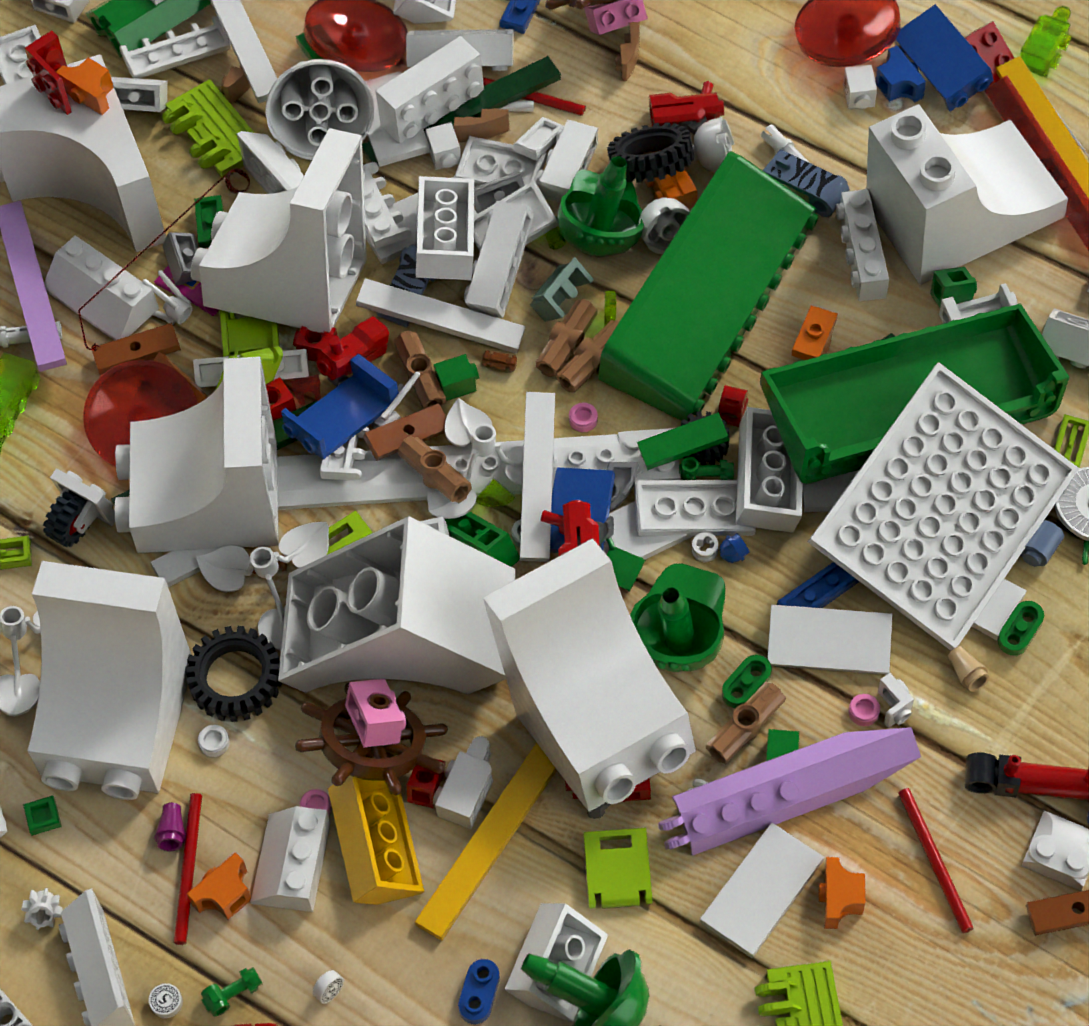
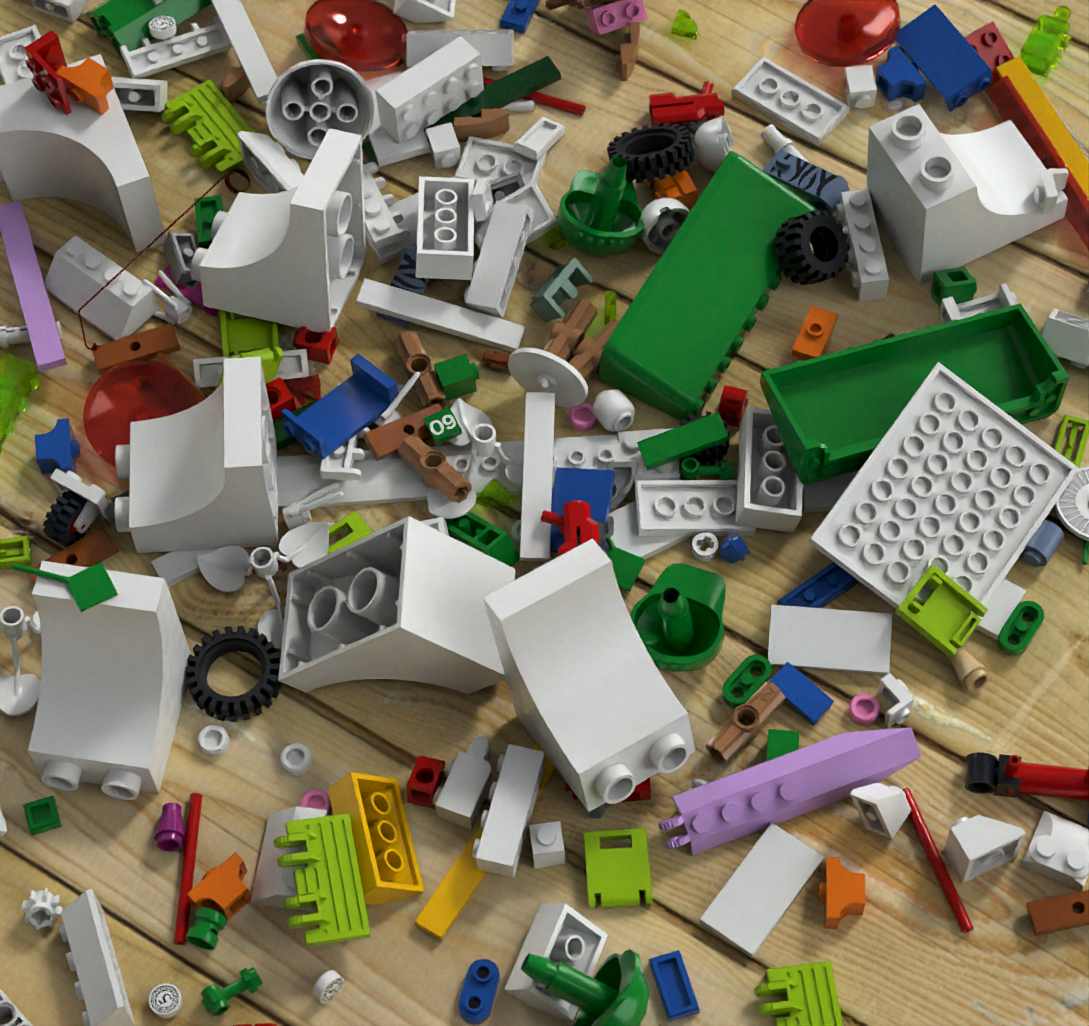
reddish brown brick [295,679,448,795] -> none
red piece [316,316,389,387] -> none
white brick [536,119,598,203] -> none
none -> green piece [11,562,118,612]
none -> dark orange tile [27,526,119,585]
none -> blue brick [35,418,80,474]
none -> white tile [149,16,177,39]
none -> green wheel [185,907,227,950]
none -> lime hinge [274,813,371,947]
none -> white tile [280,743,312,776]
none -> white plant [283,482,343,530]
none -> green tile [423,407,462,446]
none -> white tile [471,177,493,222]
none -> white brick [472,744,546,878]
none -> white piece [508,348,588,407]
none -> white brick [529,821,565,869]
none -> white head [592,389,635,432]
none -> blue tile [649,950,700,1022]
none -> clear neon green tile [671,9,698,40]
none -> white tile [732,56,850,146]
none -> blue tile [769,662,834,726]
none -> black tyre [774,210,850,285]
none -> white slope [850,782,911,839]
none -> lime container [894,564,988,657]
none -> white slope [943,815,1026,884]
none -> white bracket [1034,168,1069,214]

